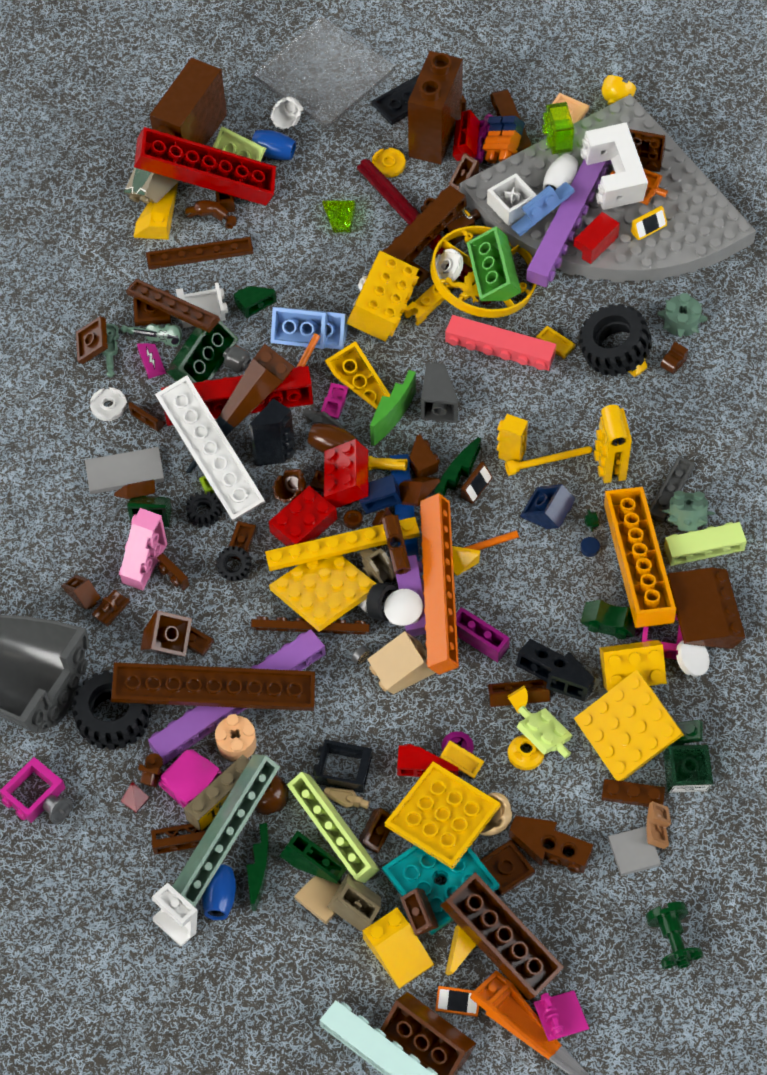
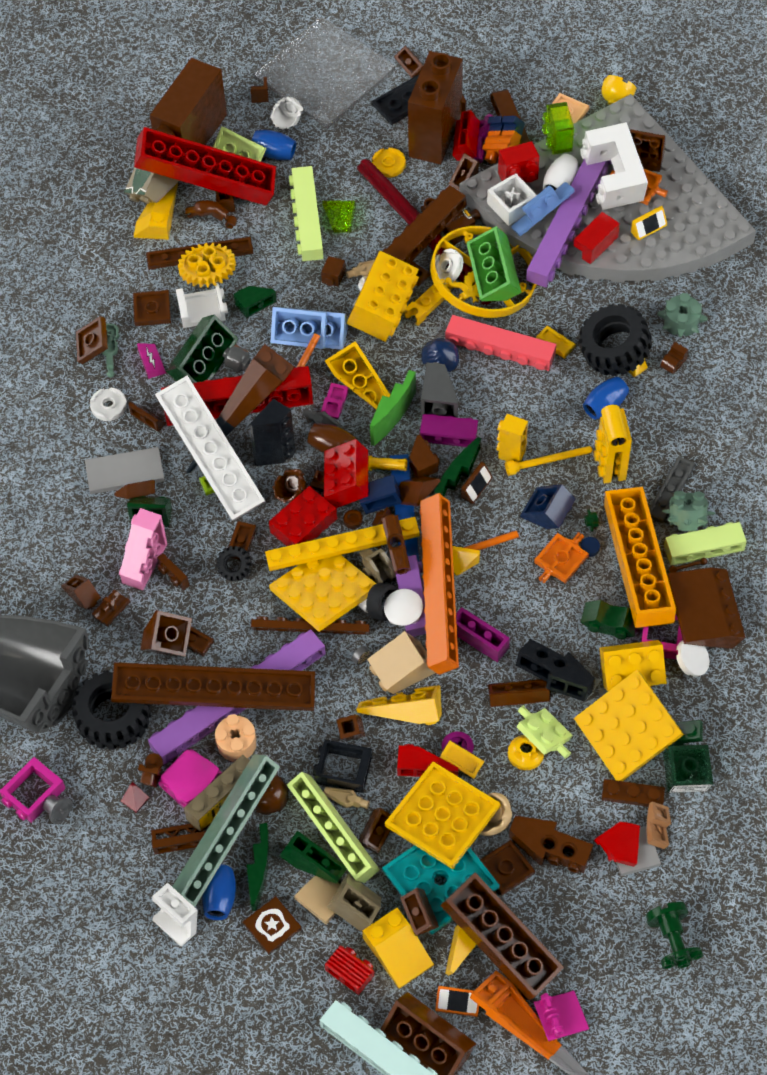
sand green piece [120,323,182,347] -> none
reddish brown tile [126,279,220,333] -> none
black tyre [186,491,221,528] -> none
yellow tile [507,686,528,714] -> none
none -> yellow gear [178,243,236,288]
none -> reddish brown tile [243,896,302,955]
none -> reddish brown panel [250,77,269,103]
none -> yellowish green brick [289,166,323,261]
none -> reddish brown brick [321,256,346,287]
none -> red brick [325,945,375,995]
none -> reddish brown brick [336,714,366,741]
none -> tan piece [346,260,375,279]
none -> yellow wedge [356,685,442,725]
none -> reddish brown slope [394,45,424,78]
none -> magenta brick [420,414,478,447]
none -> dark blue piece [421,338,459,372]
none -> red brick [498,141,540,183]
none -> orange plate [534,532,589,584]
none -> blue piece [583,377,629,420]
none -> red slope [594,821,640,867]
none -> reddish brown hinge [669,558,708,573]

